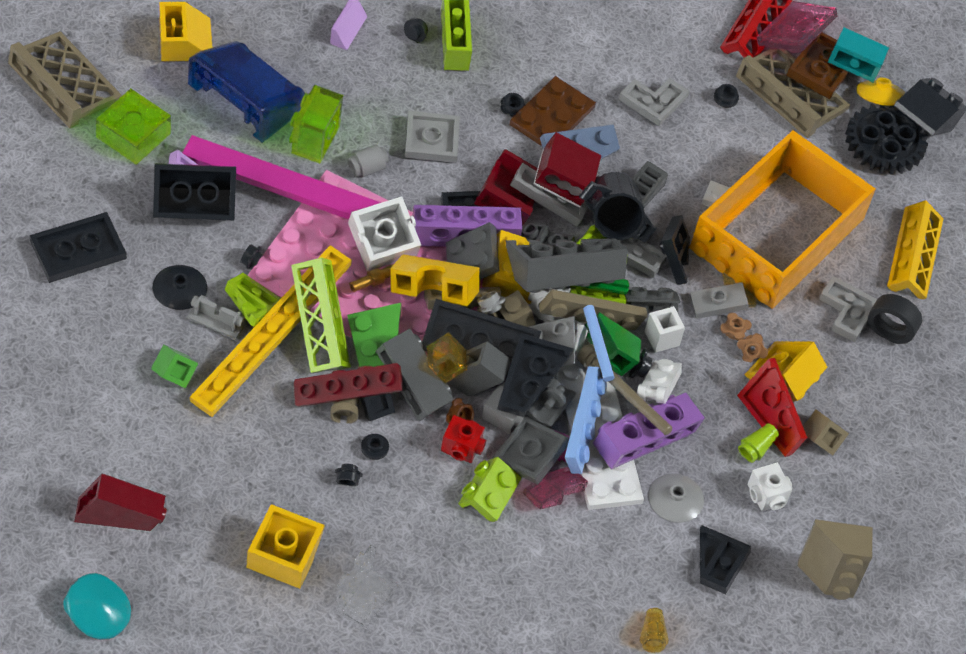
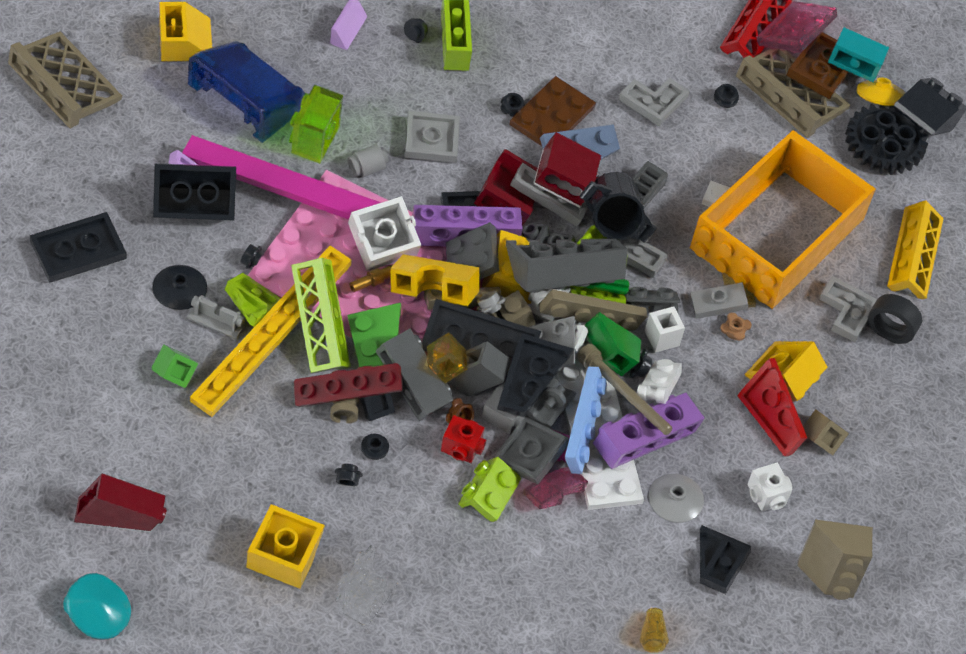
clear neon green brick [96,88,171,165] -> none
light blue bar [583,305,615,382] -> none
black wing [660,215,690,285] -> none
medium nougat plate [737,333,768,363] -> none
lime cone [738,423,779,463] -> none

